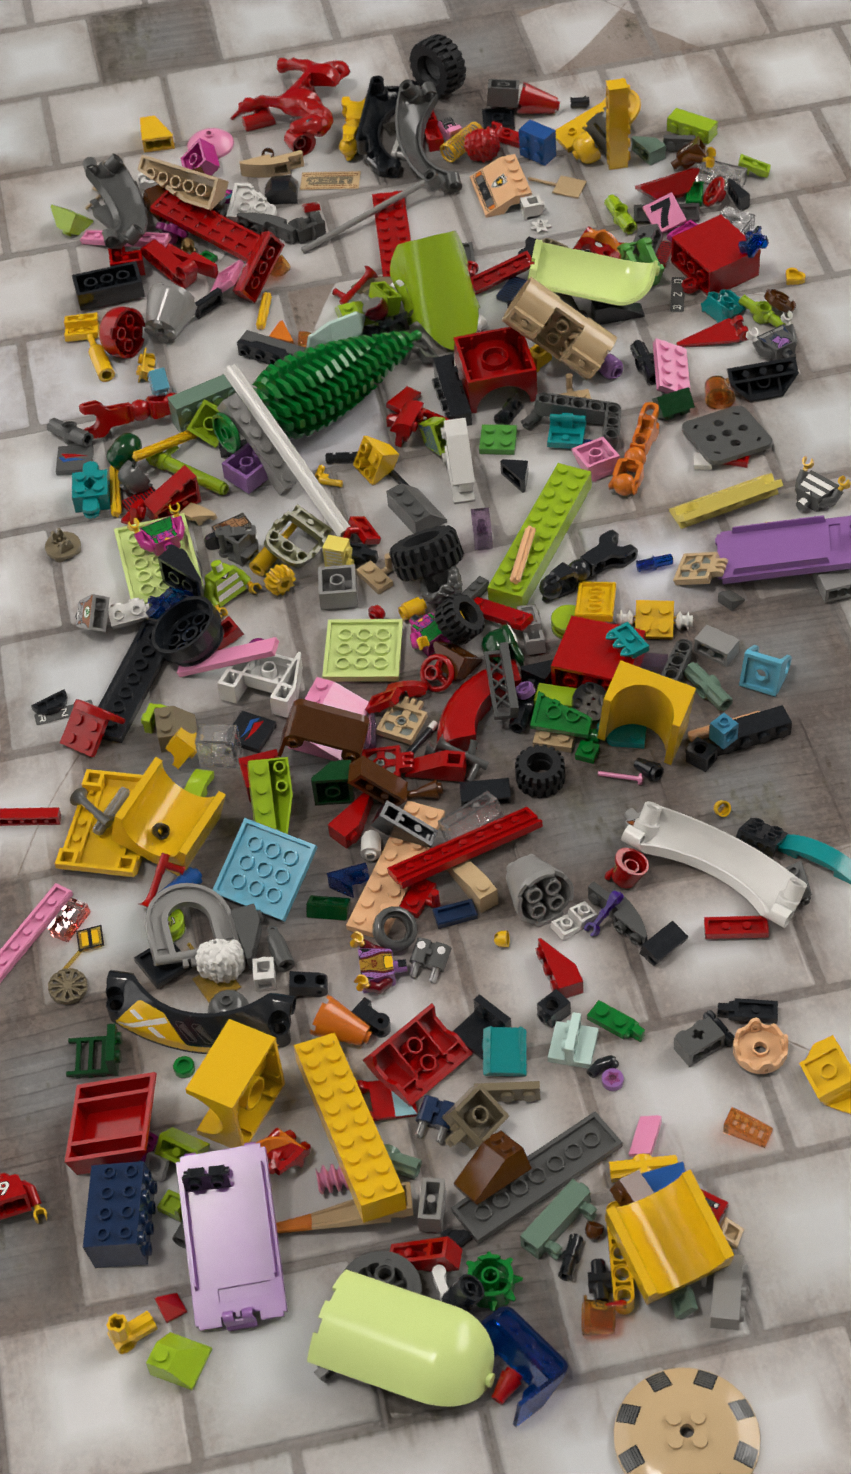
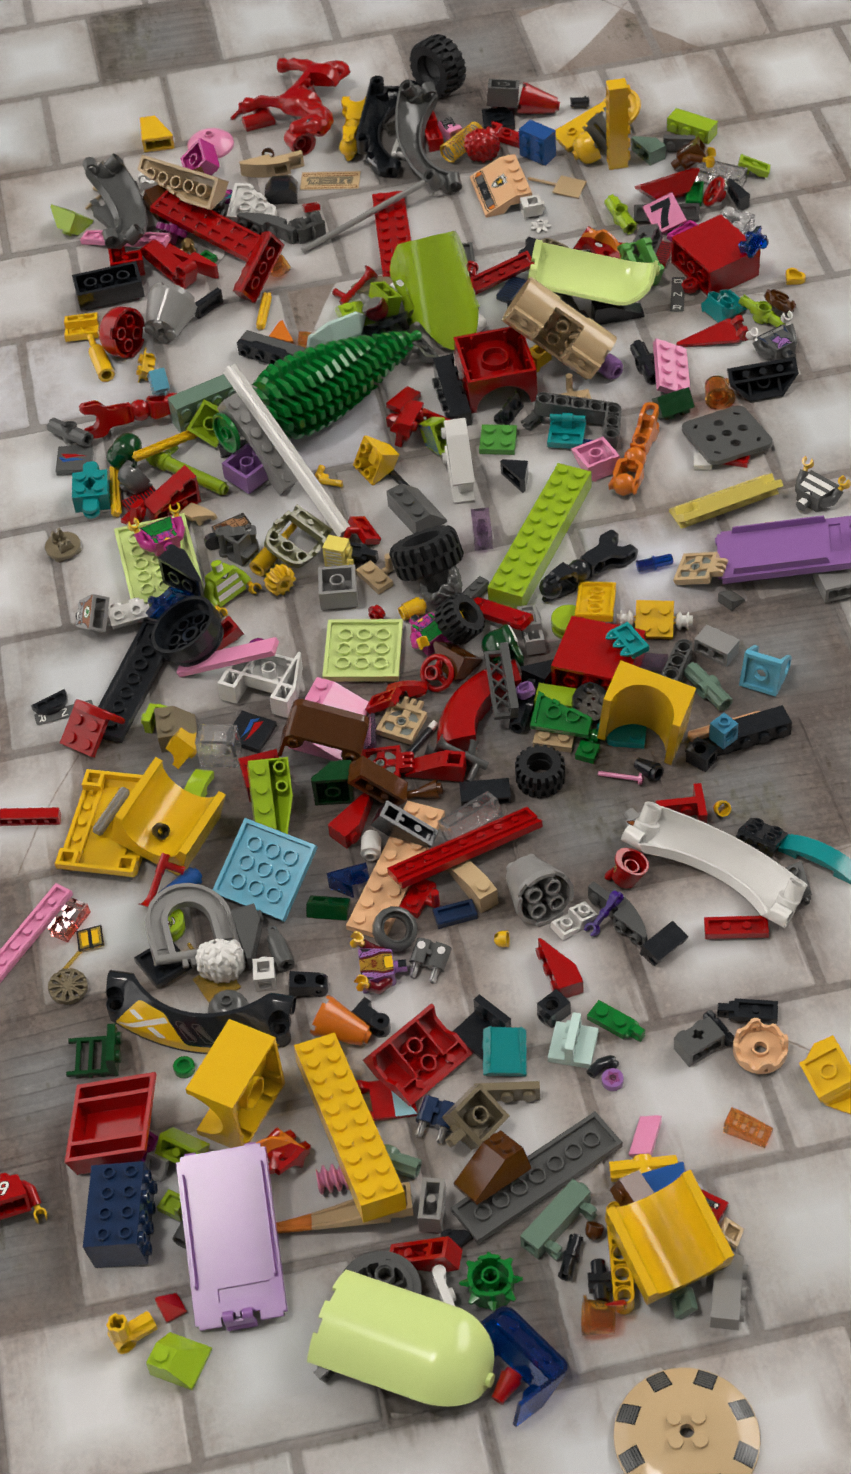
dark grey piece [70,788,116,828] -> none
black hinge [182,1164,231,1192] -> none
bright pink tile [210,259,244,293] -> none
black axle [325,451,358,463] -> none
black wheel [442,1274,485,1312] -> none
light nougat axle [510,526,536,584] -> none
none -> red bracket [655,783,708,824]

